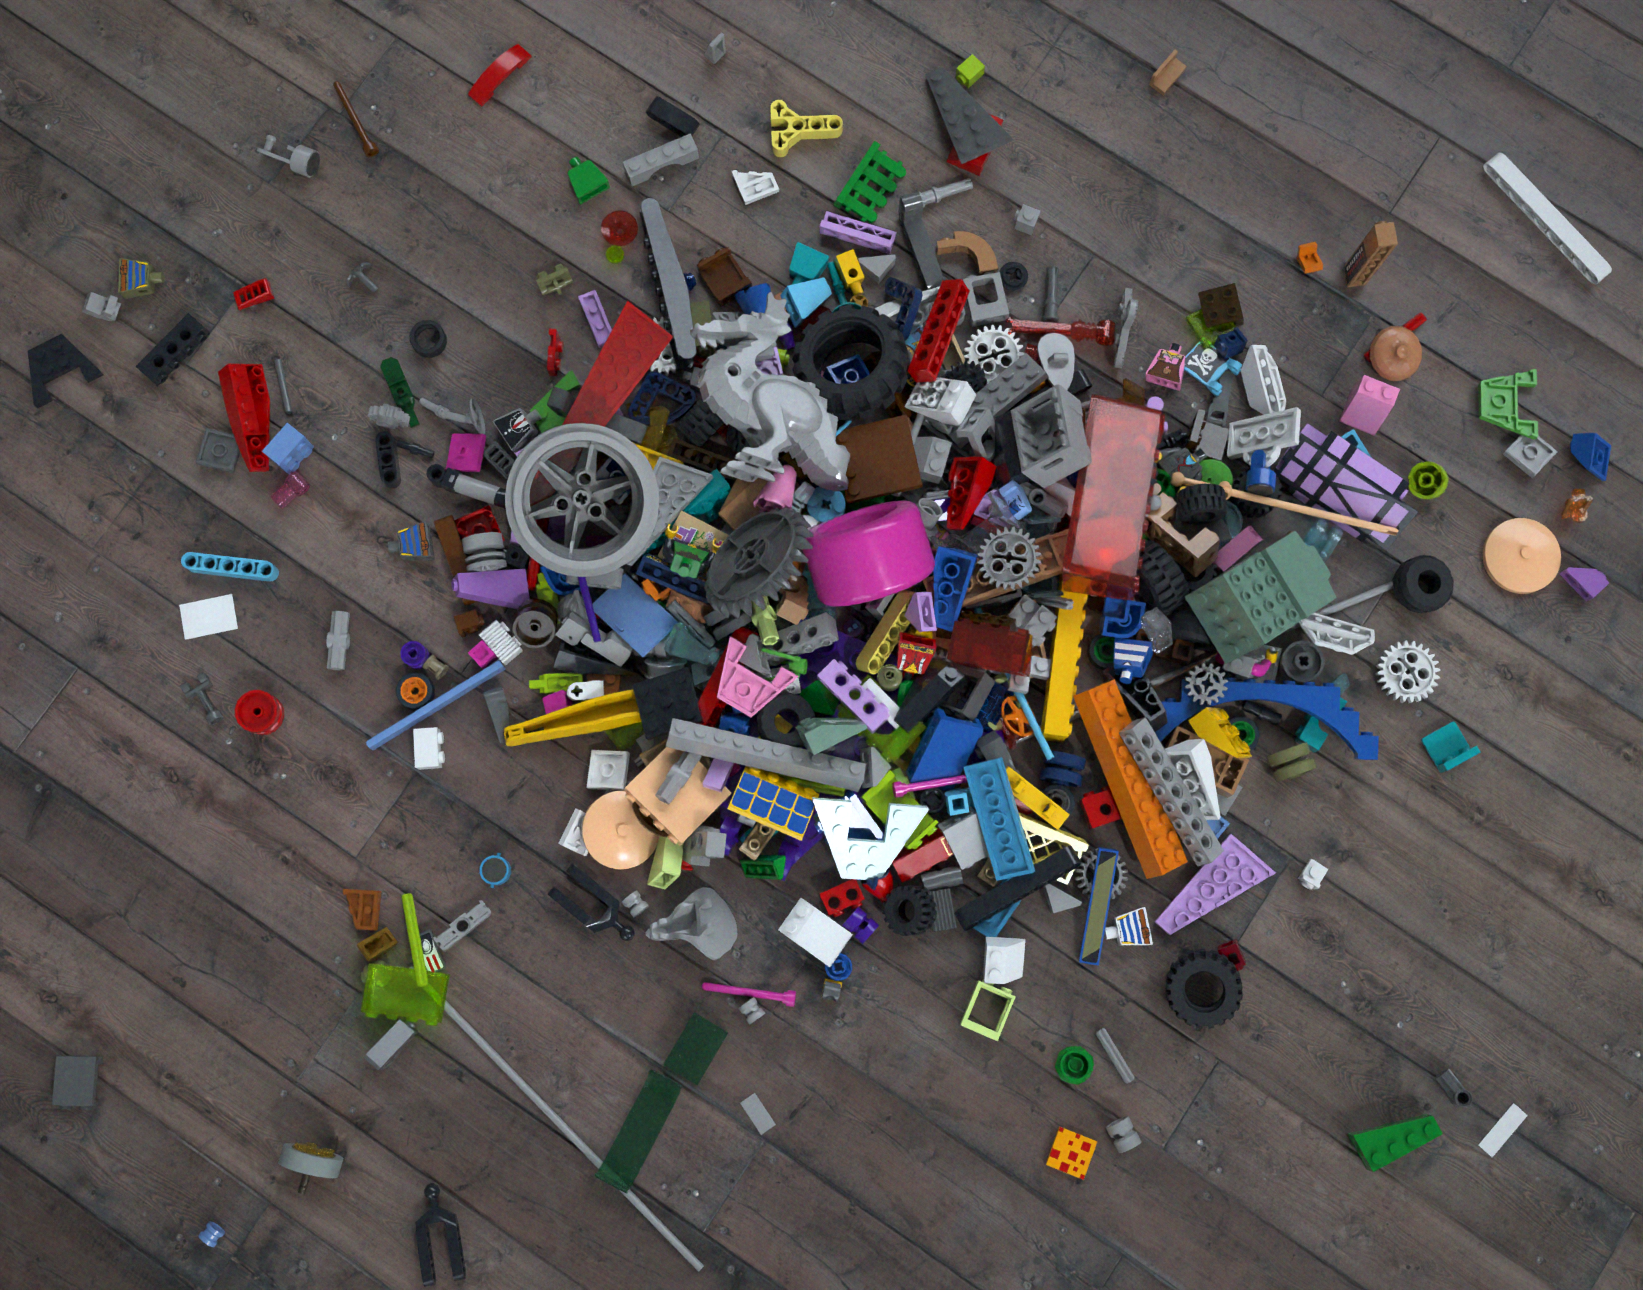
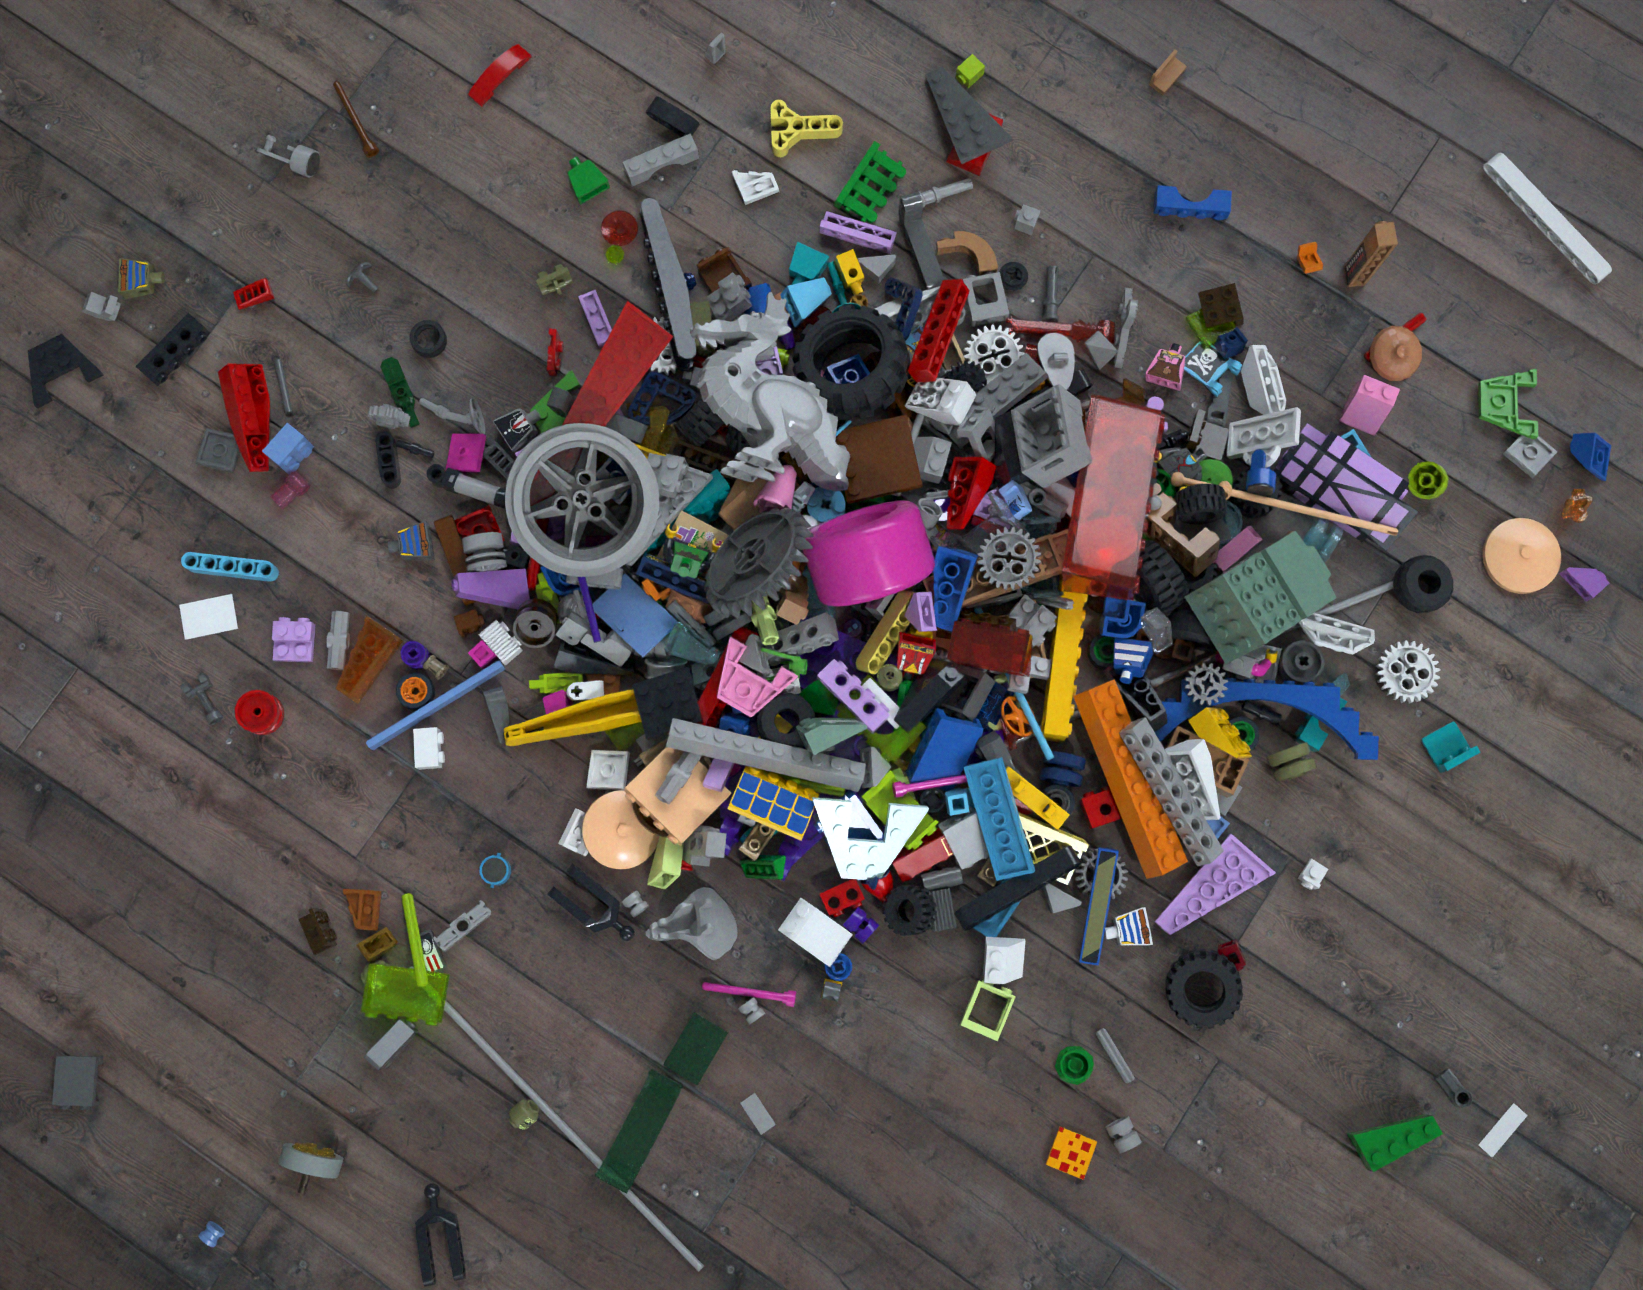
none -> lavender plate [272,617,315,662]
none -> dark brown bracket [298,908,337,955]
none -> clear orange wedge [336,616,403,704]
none -> olive head [509,1099,539,1130]
none -> light grey plate [647,453,688,499]
none -> light grey plate [707,272,752,322]
none -> light grey slope [1085,331,1118,370]
none -> blue arch [1154,185,1232,220]

